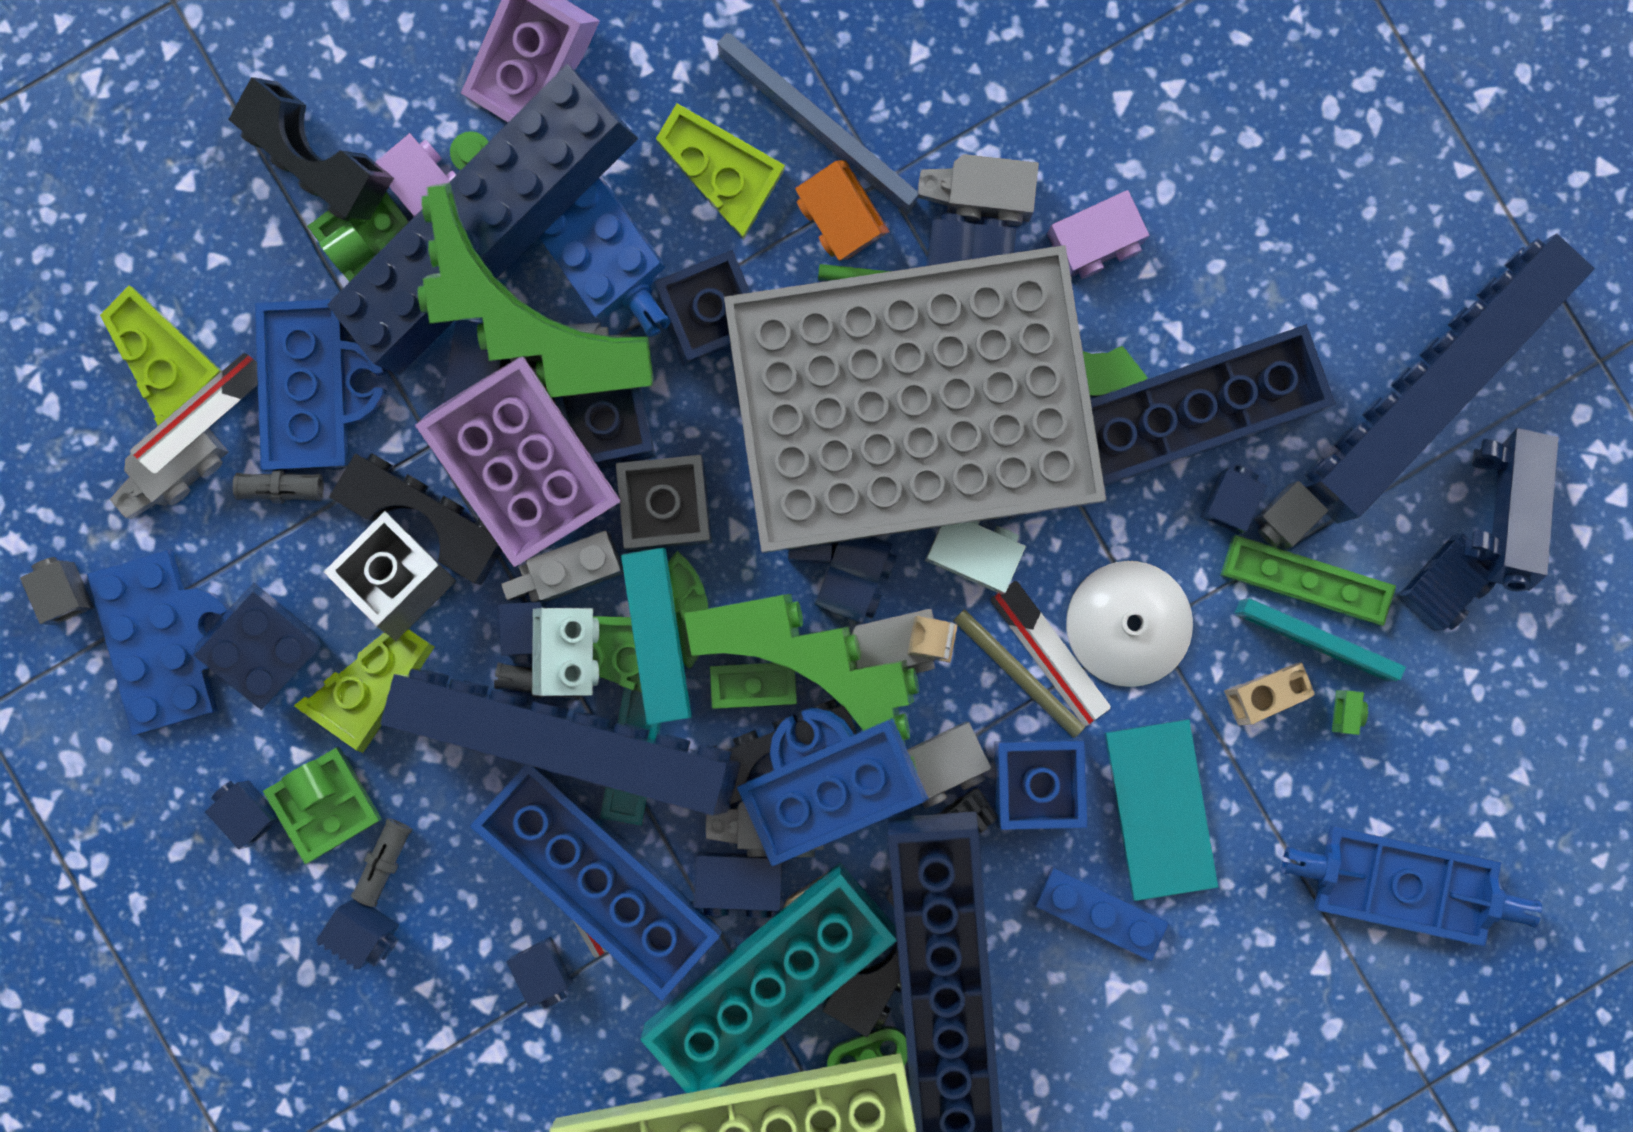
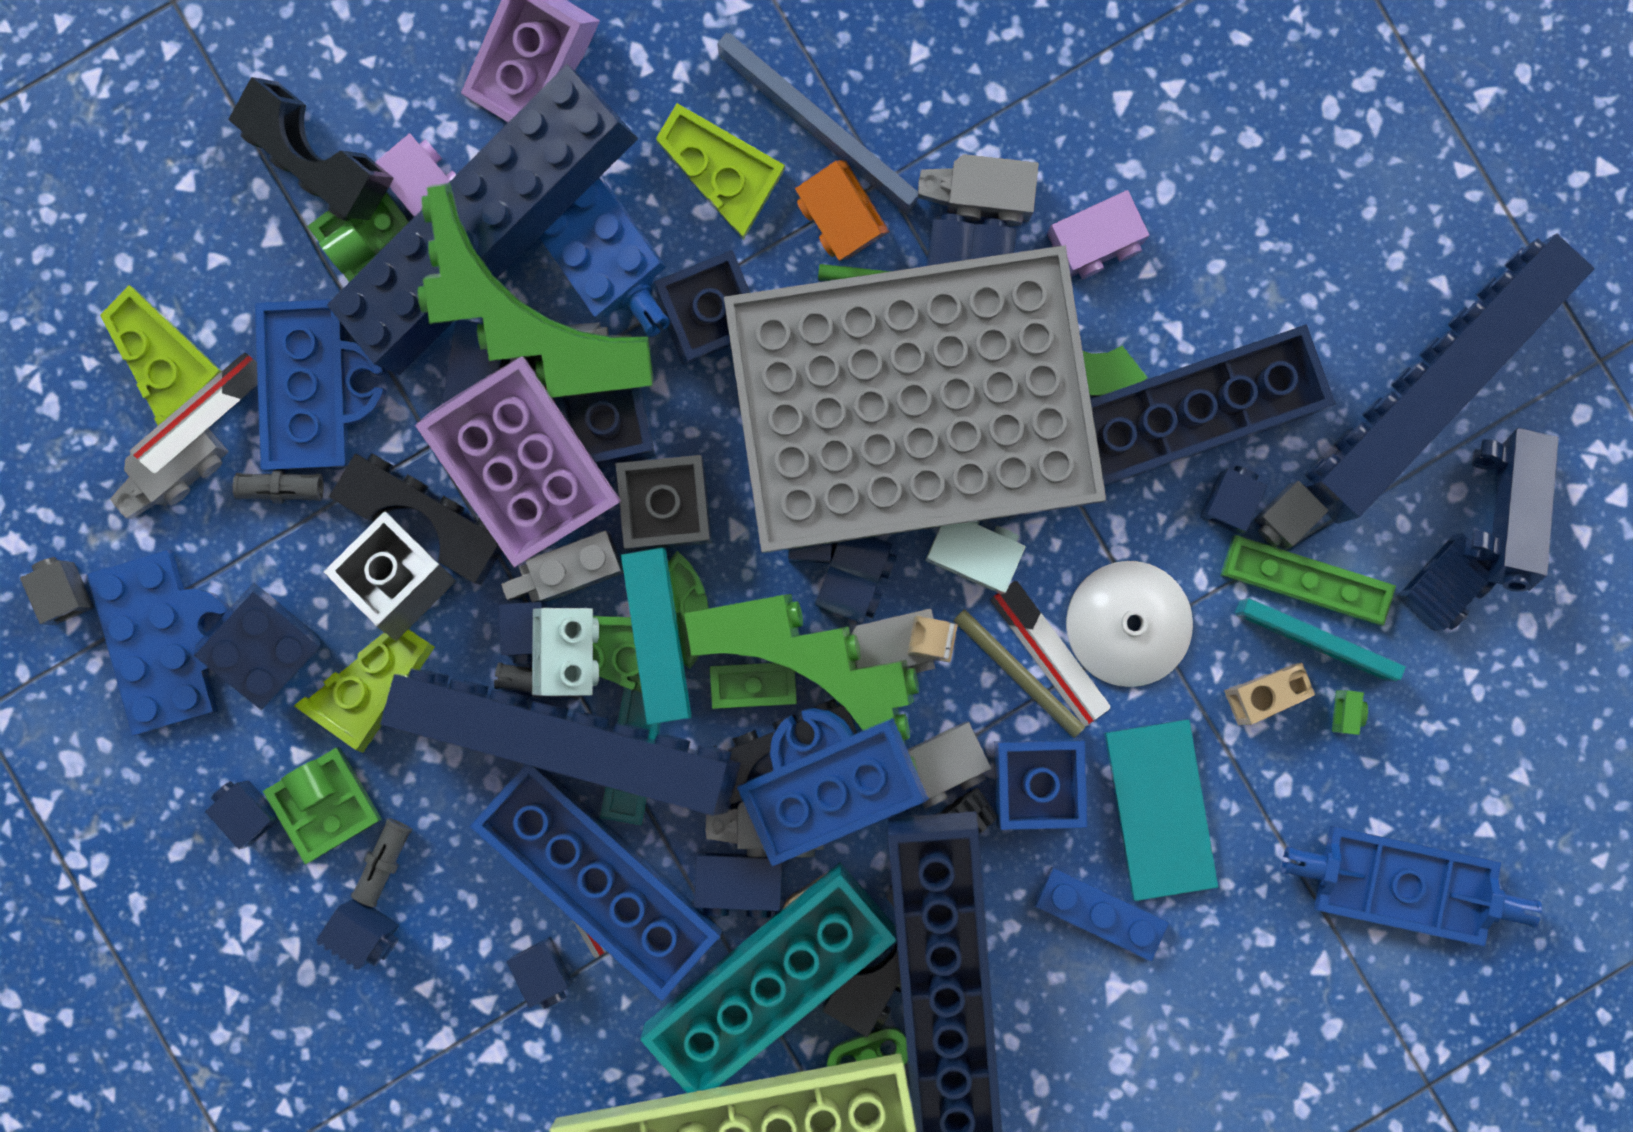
bright green plate [450,131,489,170] -> none

